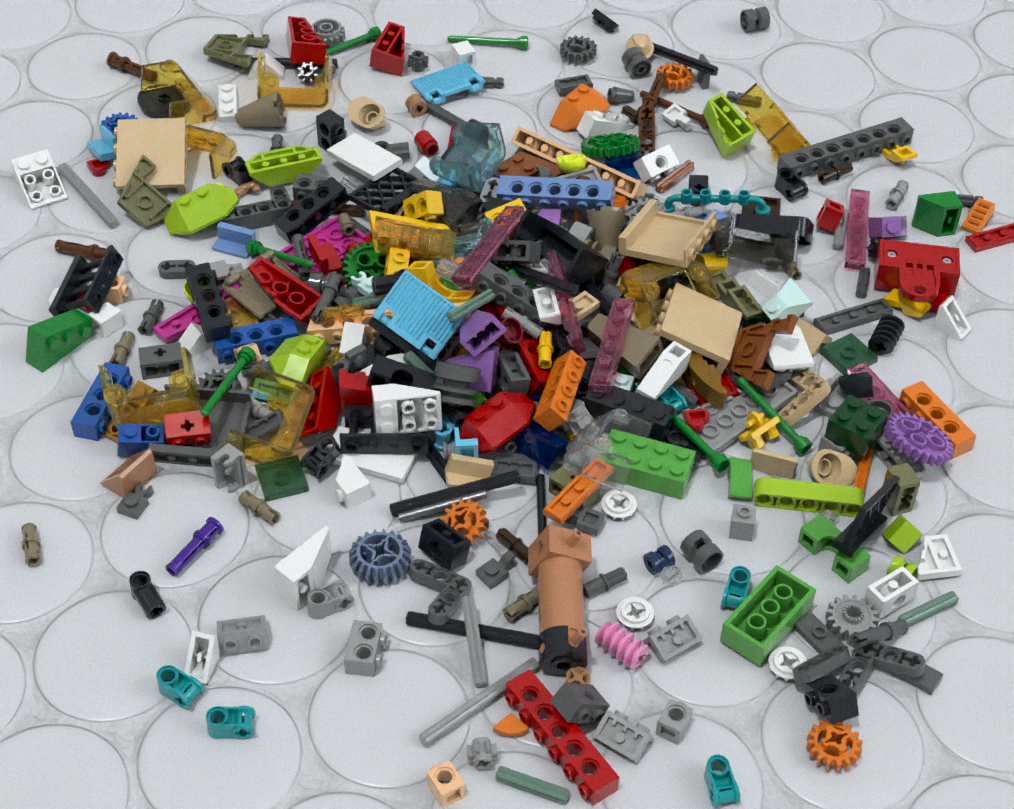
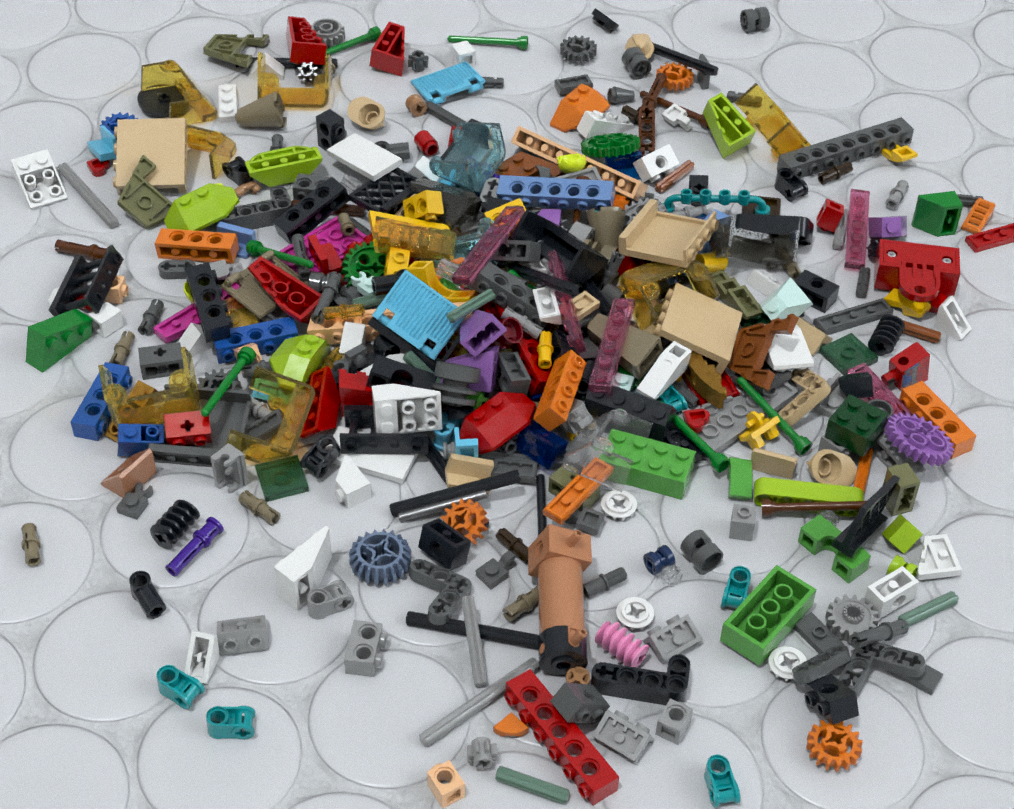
reddish brown pin [107,51,157,81] -> none
none -> black piece [150,500,200,549]
none -> orange brick [154,228,239,264]
none -> black beam [591,654,690,706]
none -> reddish brown piece [761,499,866,517]
none -> black brick [794,269,840,313]
none -> red torso [881,342,930,391]
none -> dark orange axle [902,320,941,343]

